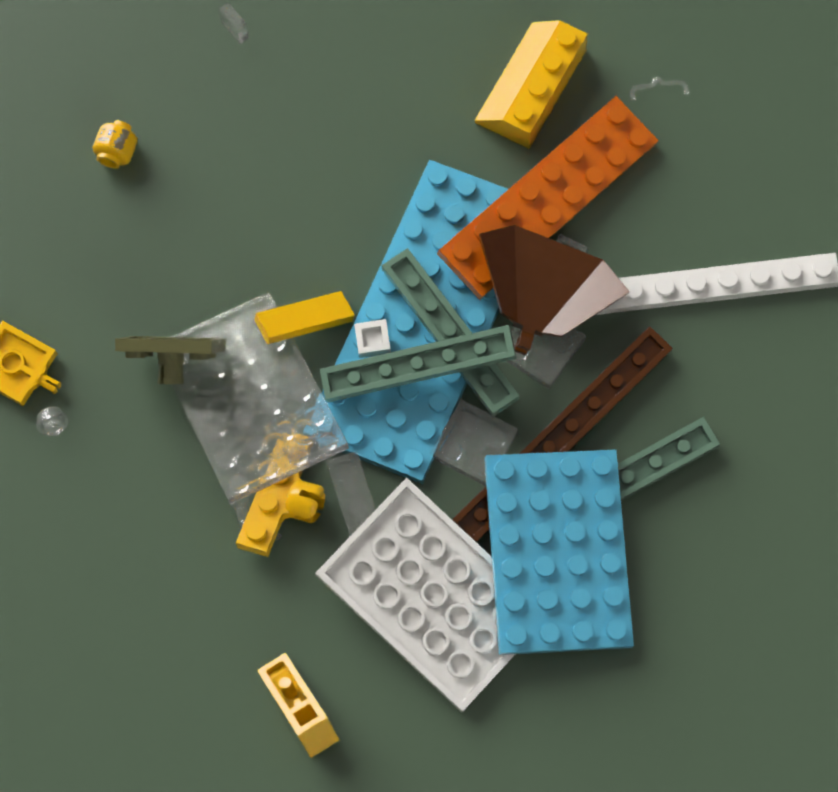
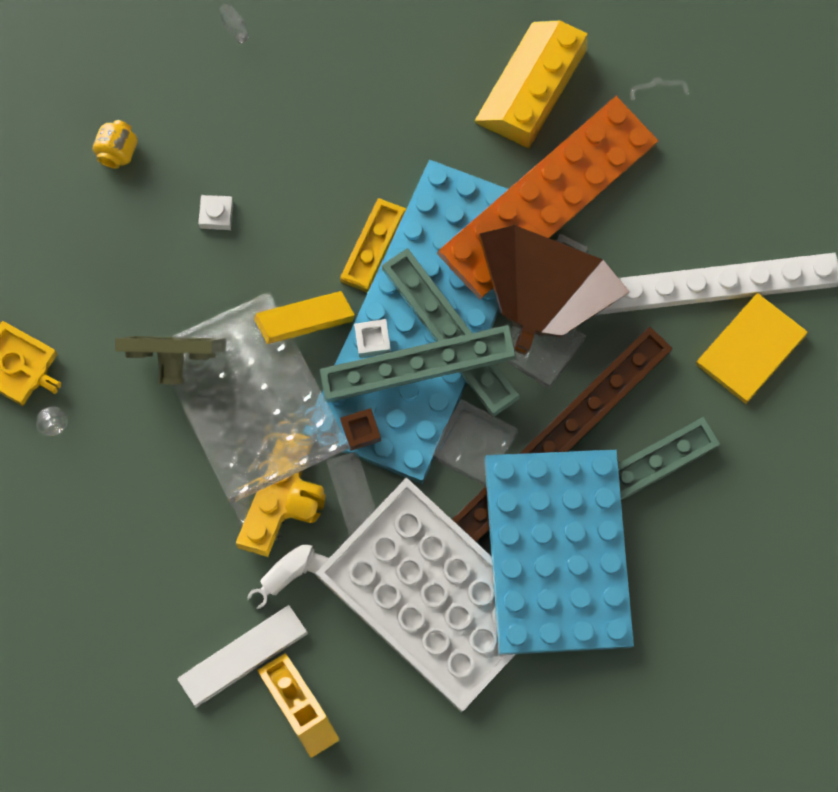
none -> white tile [177,605,308,708]
none -> white plate [198,195,234,230]
none -> white arm [247,545,329,609]
none -> yellow tile [340,198,406,293]
none -> reddish brown plate [340,408,381,451]
none -> yellow tile [696,293,808,404]

